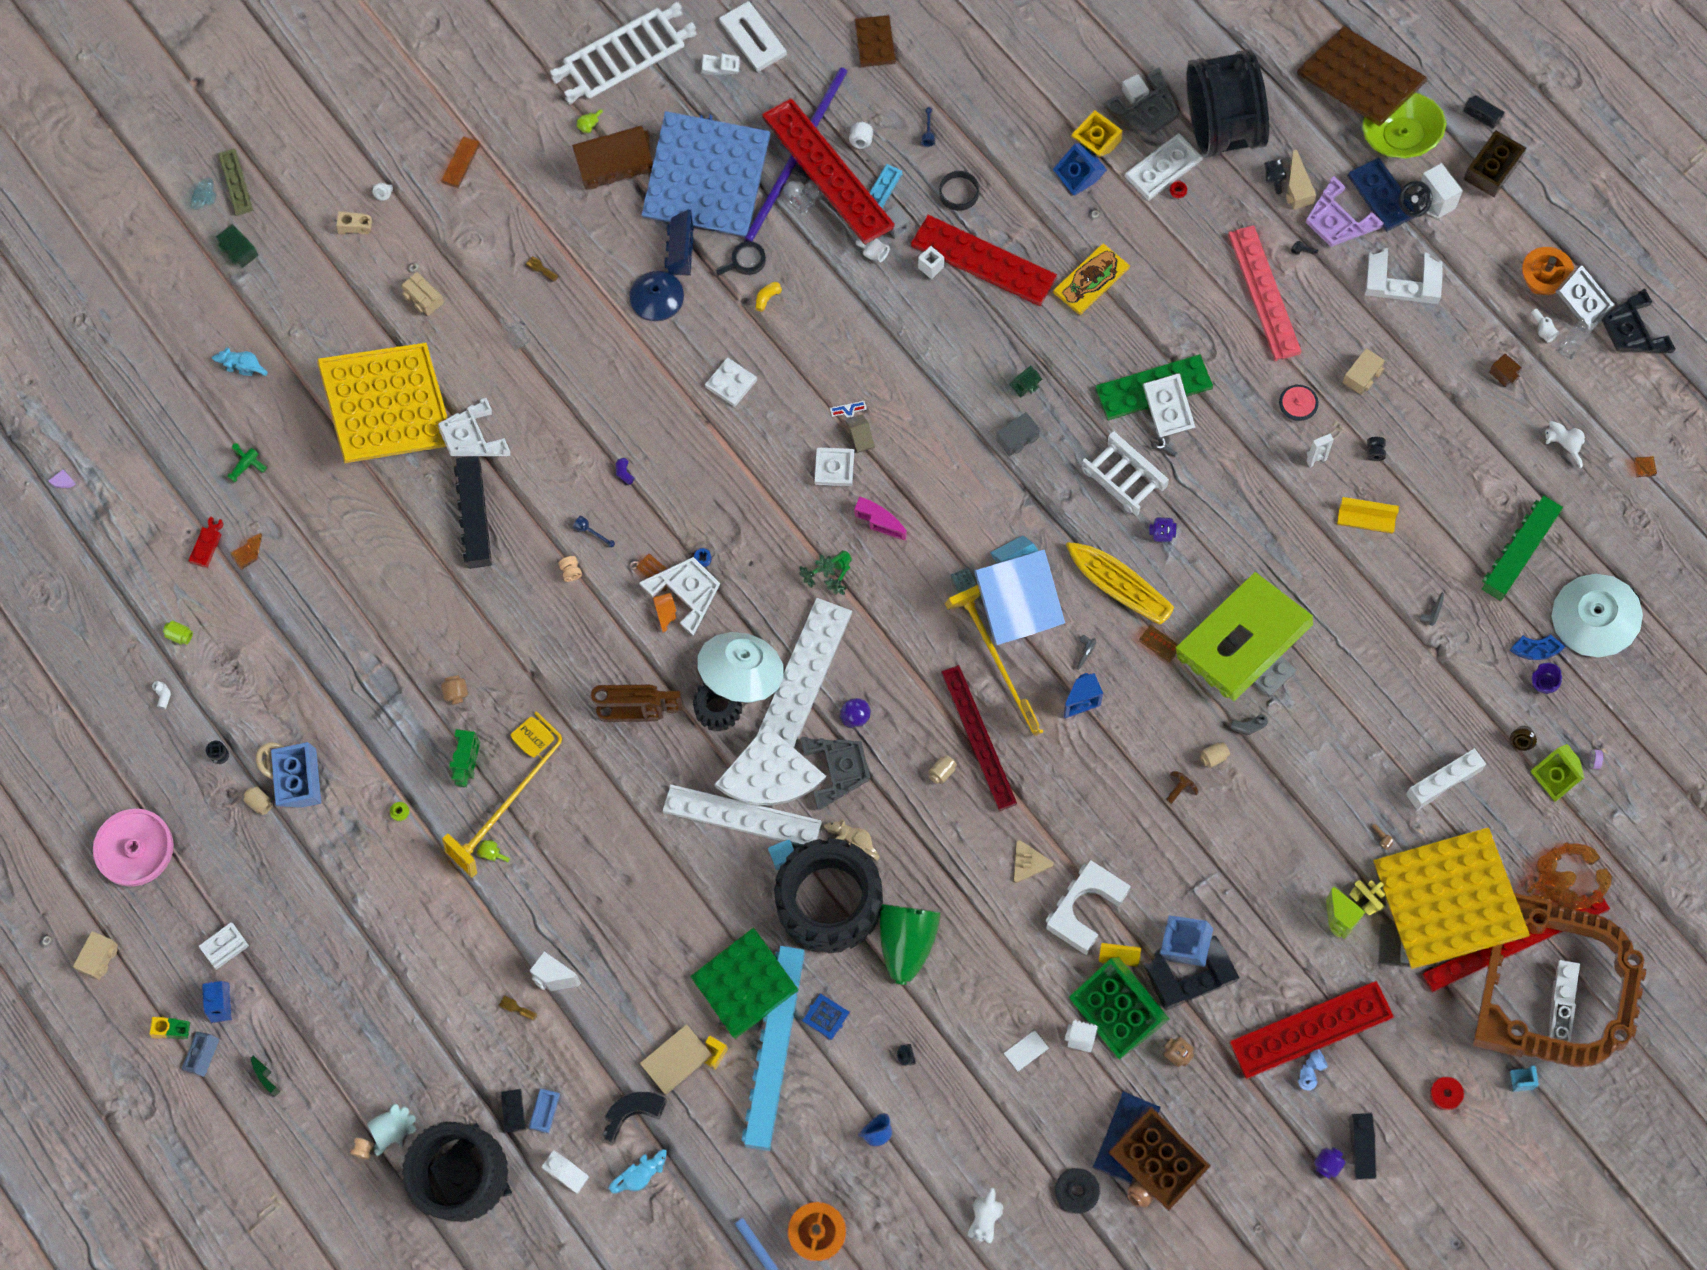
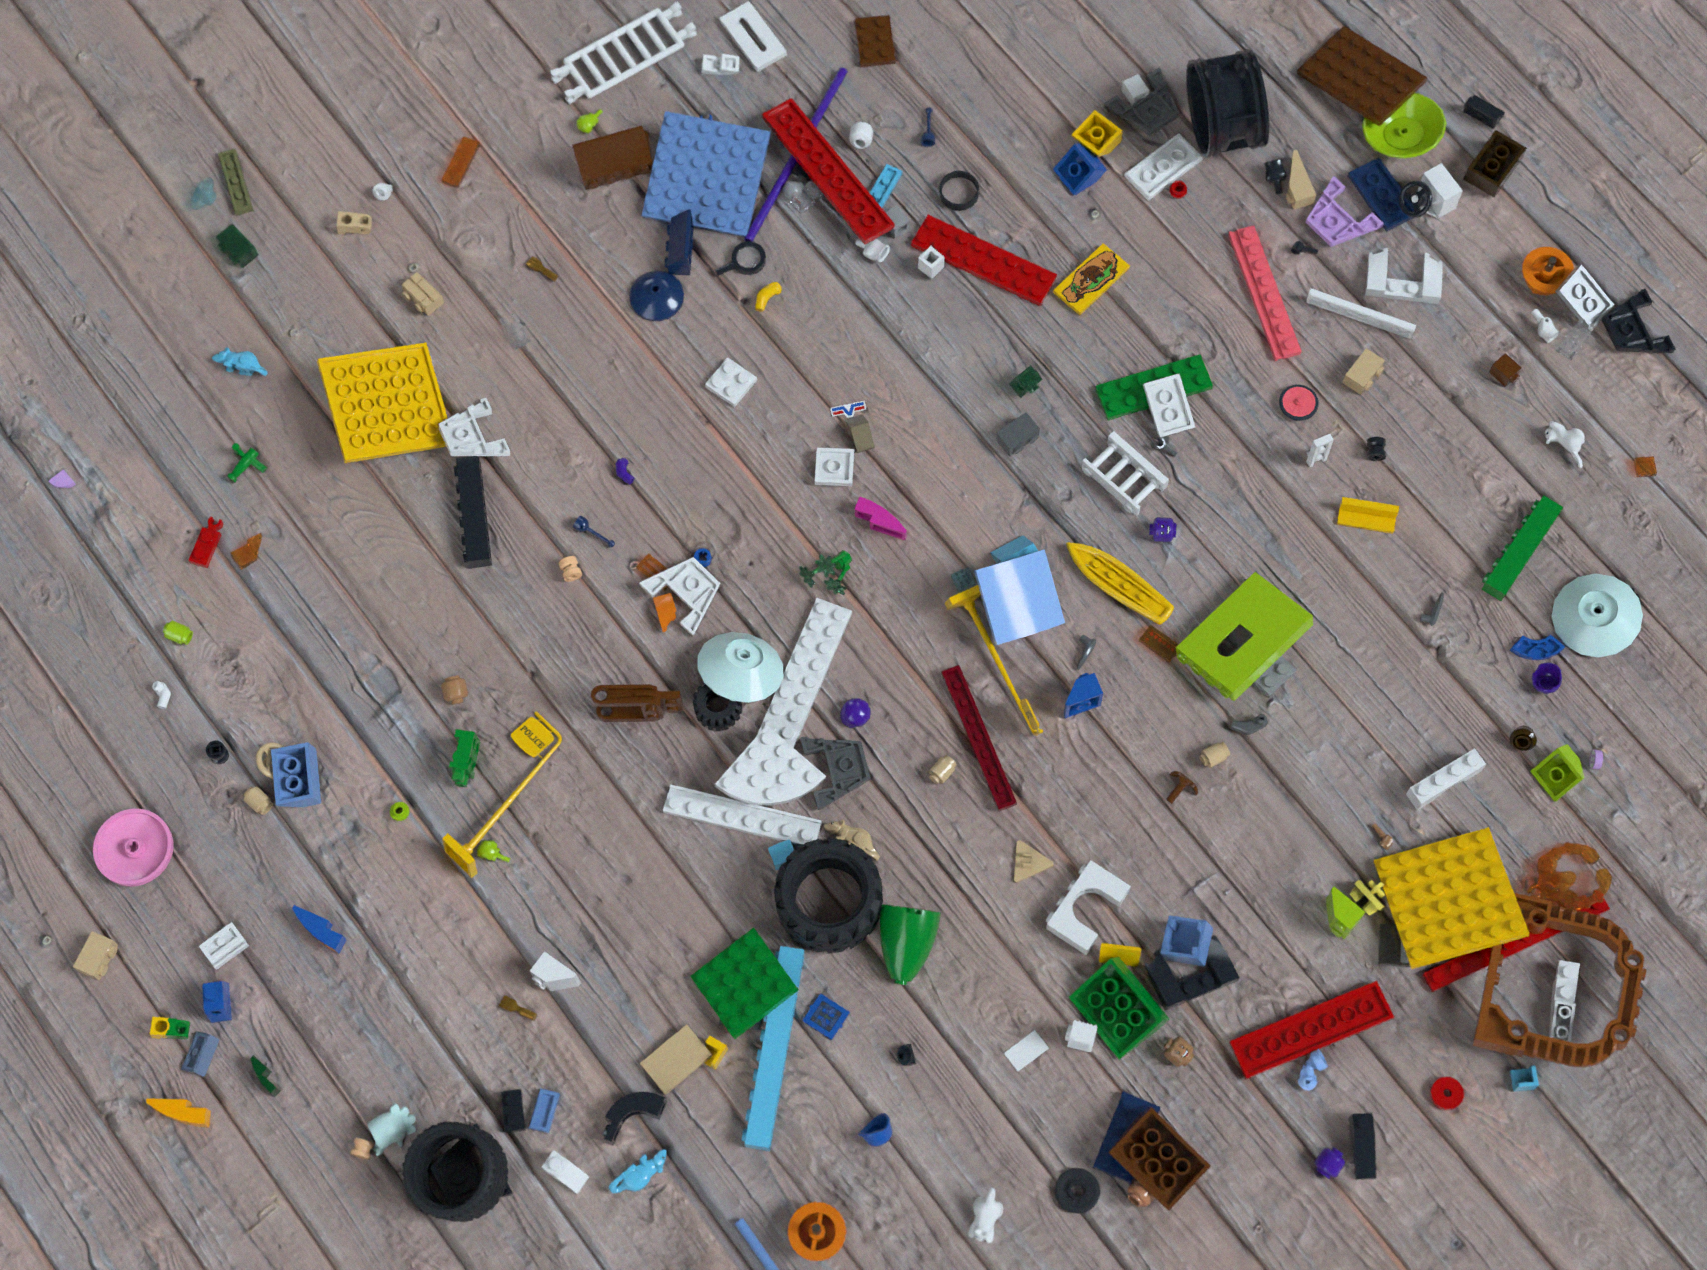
none -> light orange slope [146,1098,211,1128]
none -> blue slope [292,905,346,954]
none -> white tile [1306,288,1416,339]

